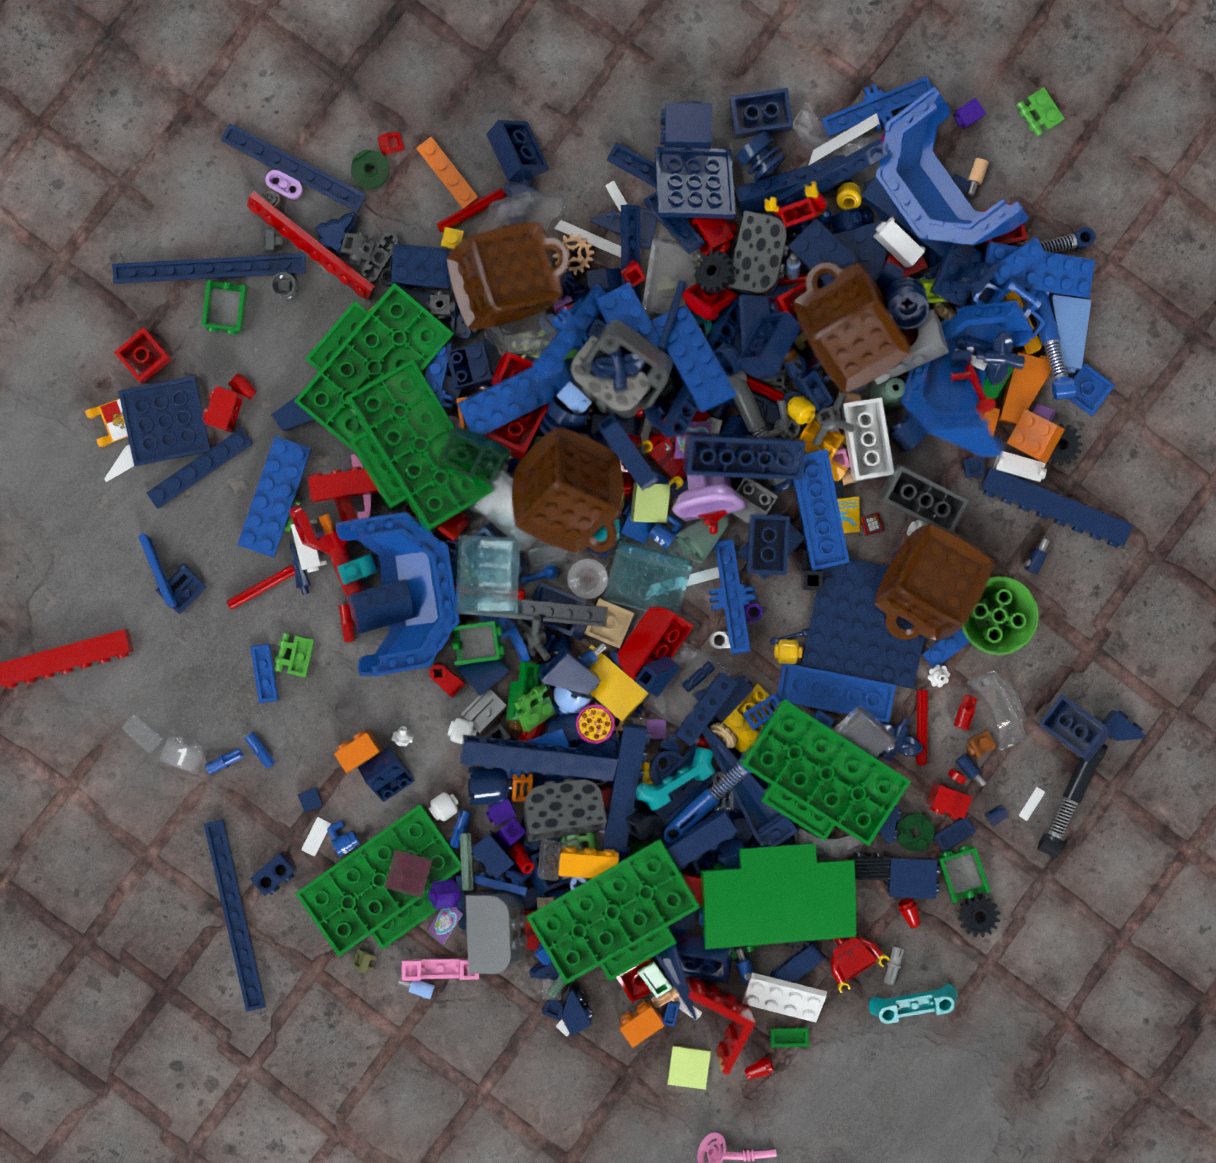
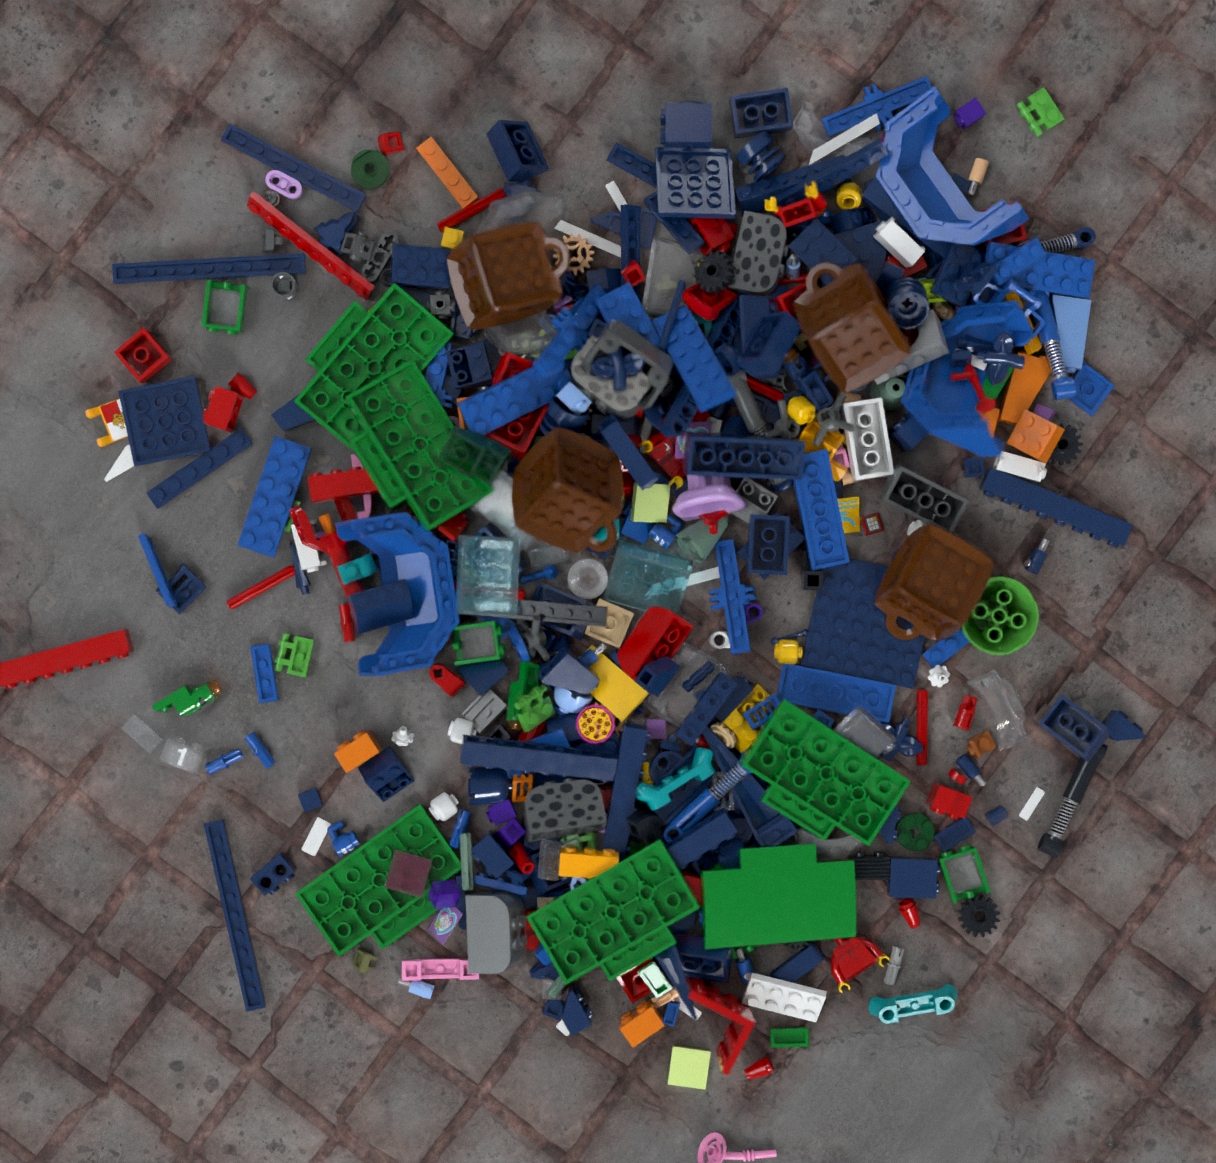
none -> green plate [152,680,223,716]

